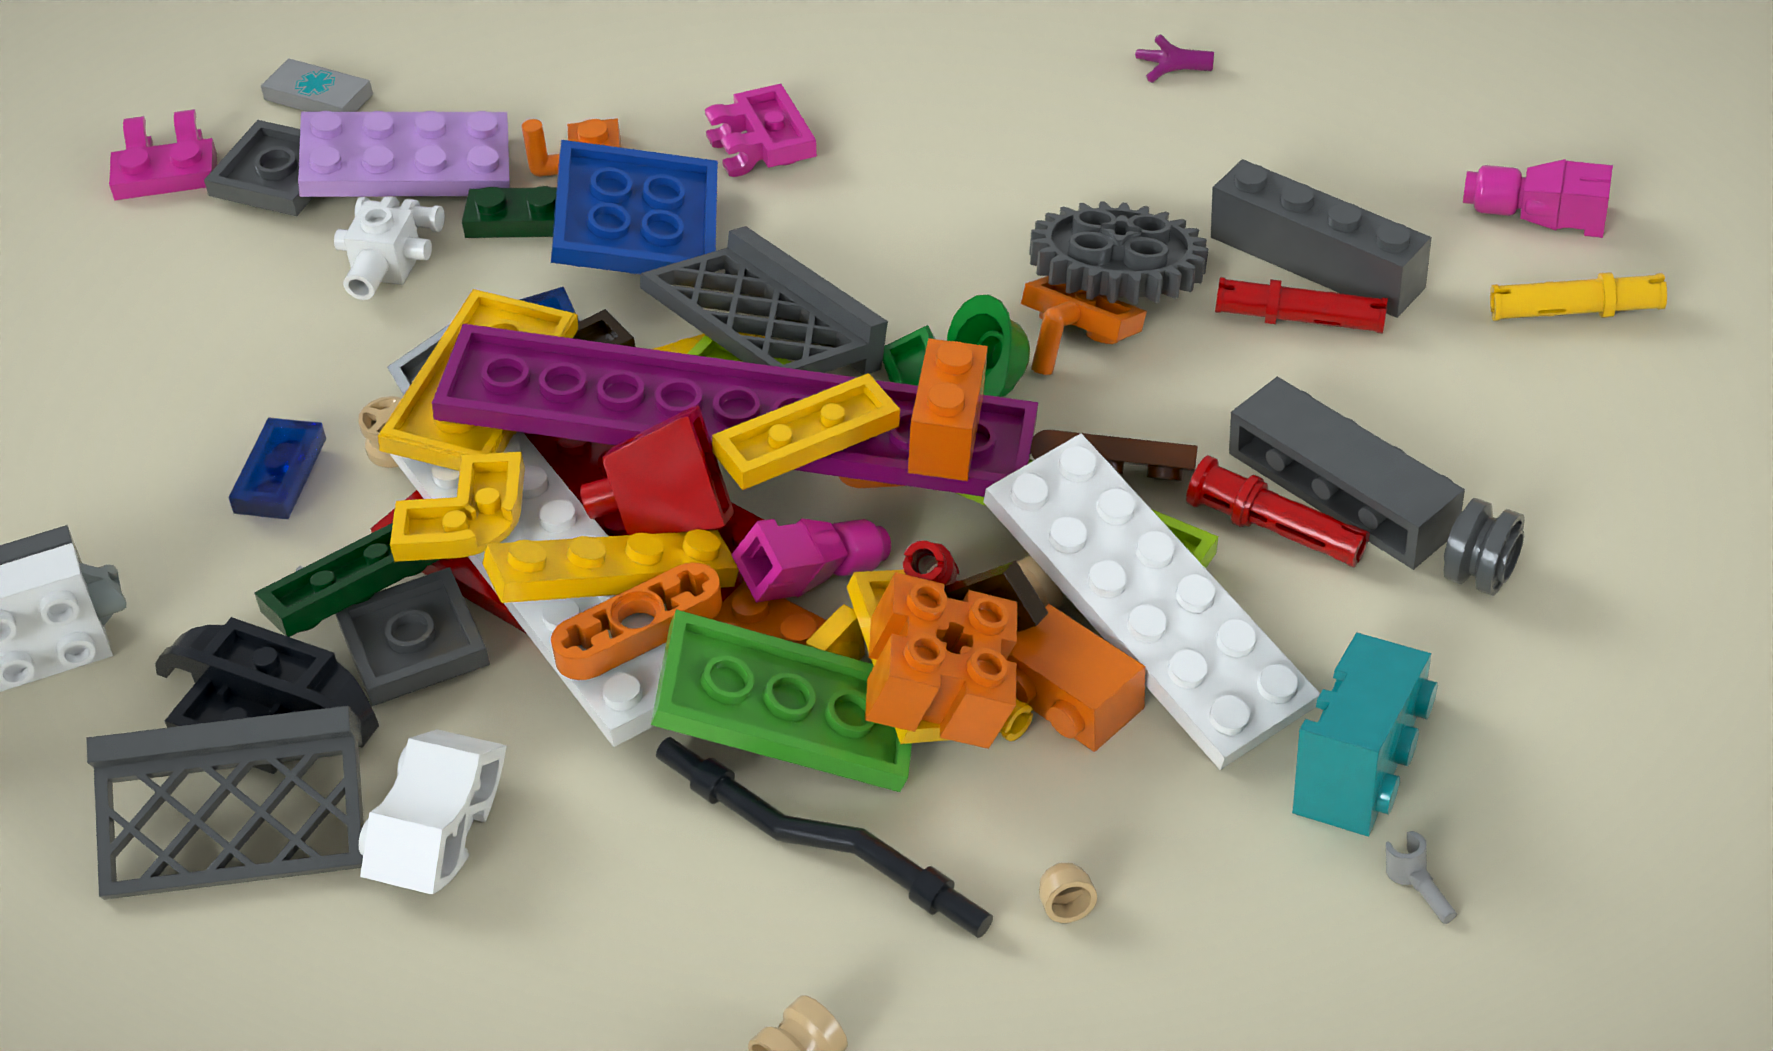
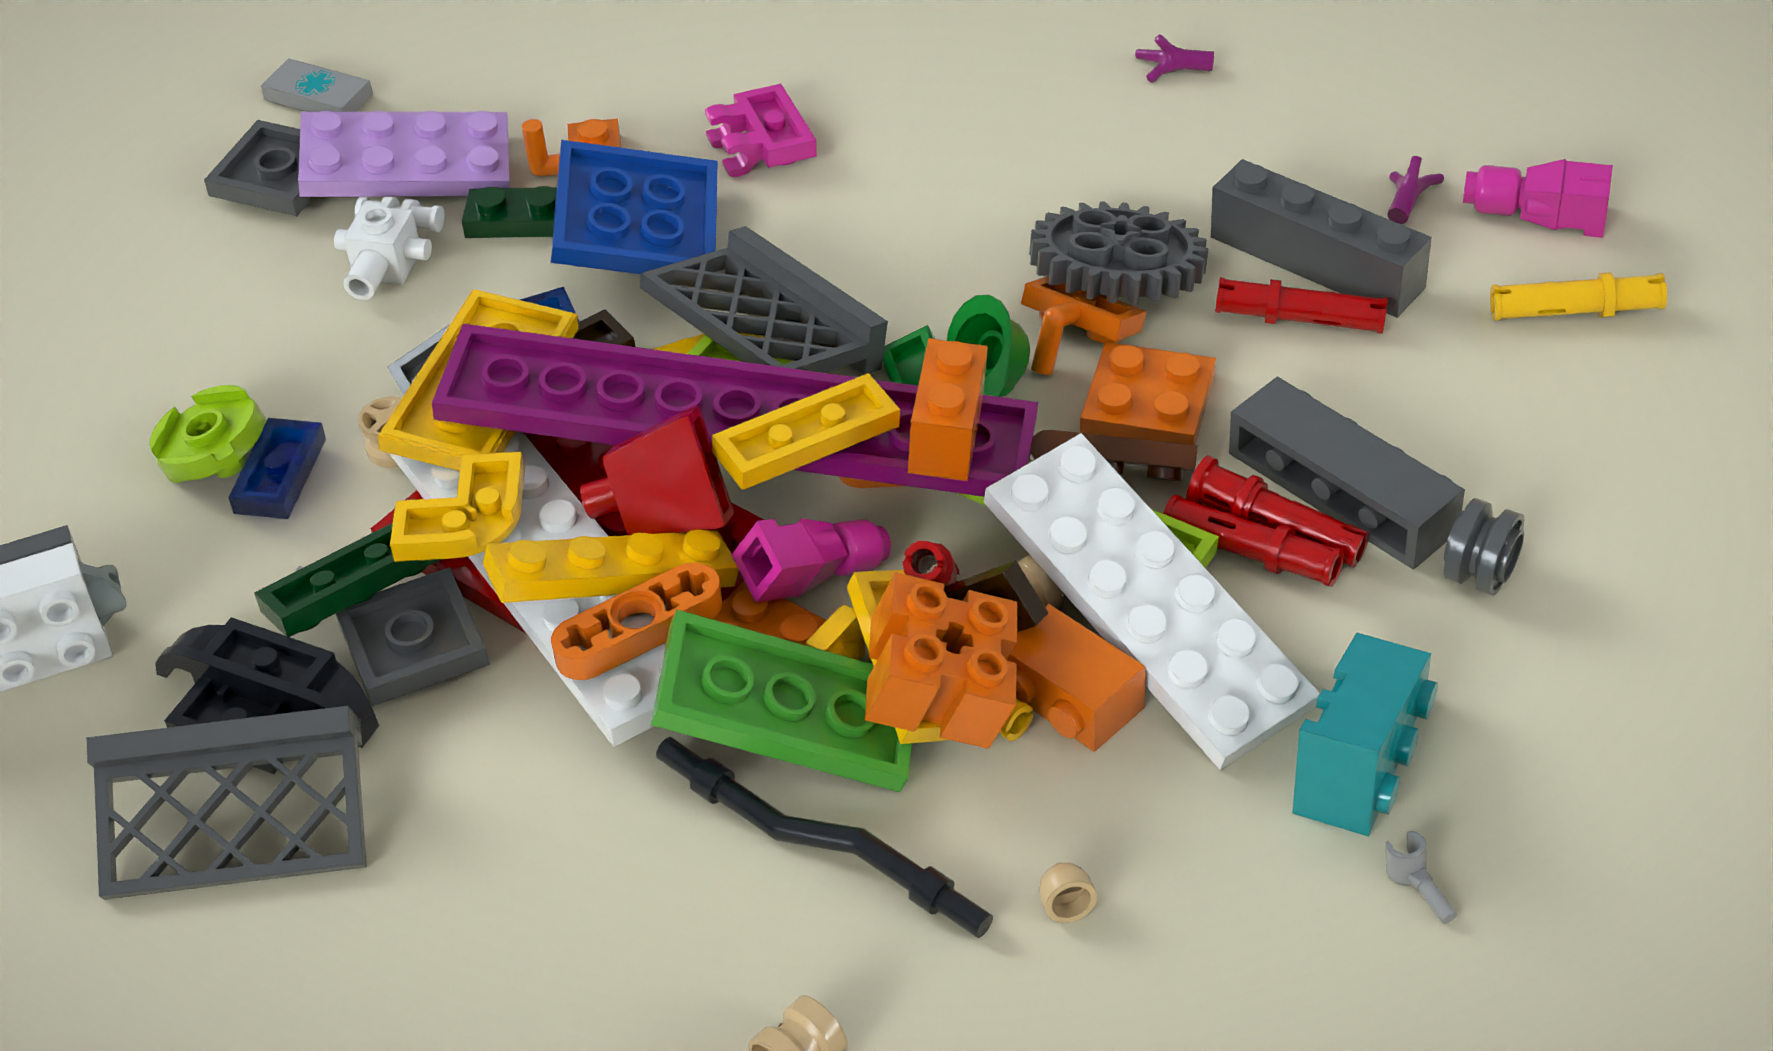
dark pink plate [109,109,217,201] -> none
white brick [359,729,507,895] -> none
none -> lime plate [149,385,267,483]
none -> orange plate [1080,342,1216,445]
none -> red pin [1163,494,1344,587]
none -> magenta bar [1387,156,1444,224]

